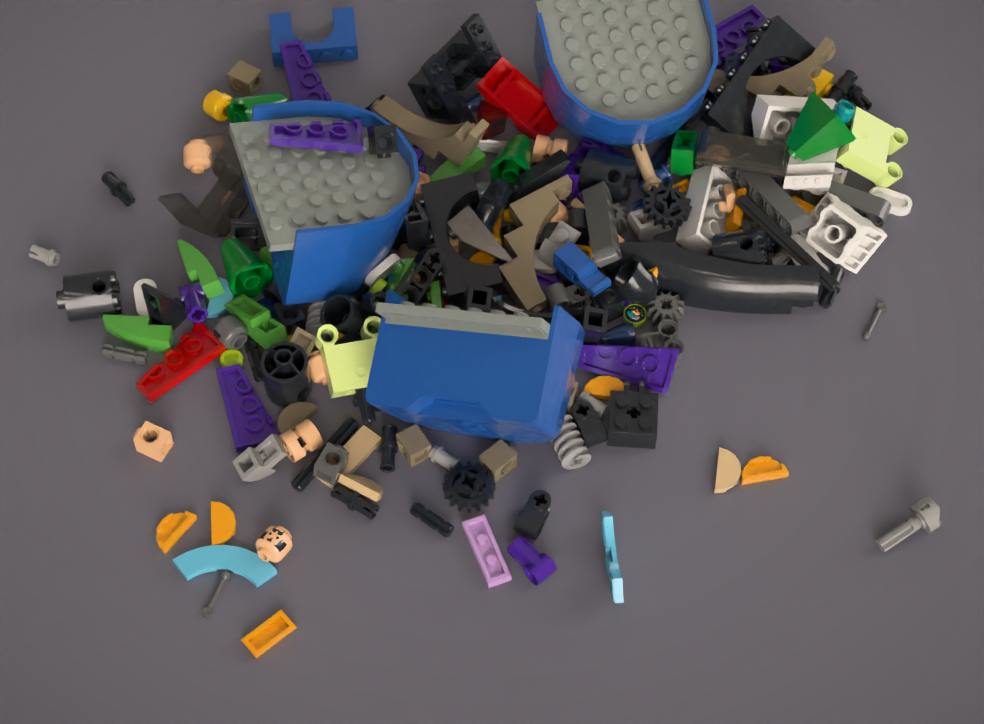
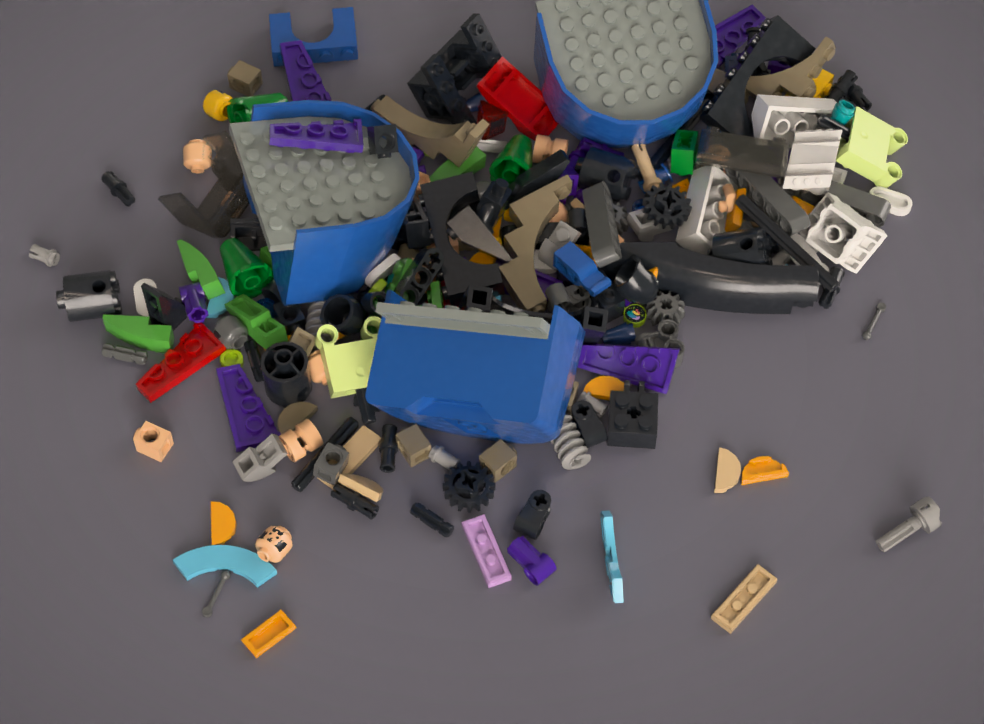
light orange tile [156,511,197,554] -> none
green slope [785,91,857,161] -> none
none -> tan tile [711,564,777,634]

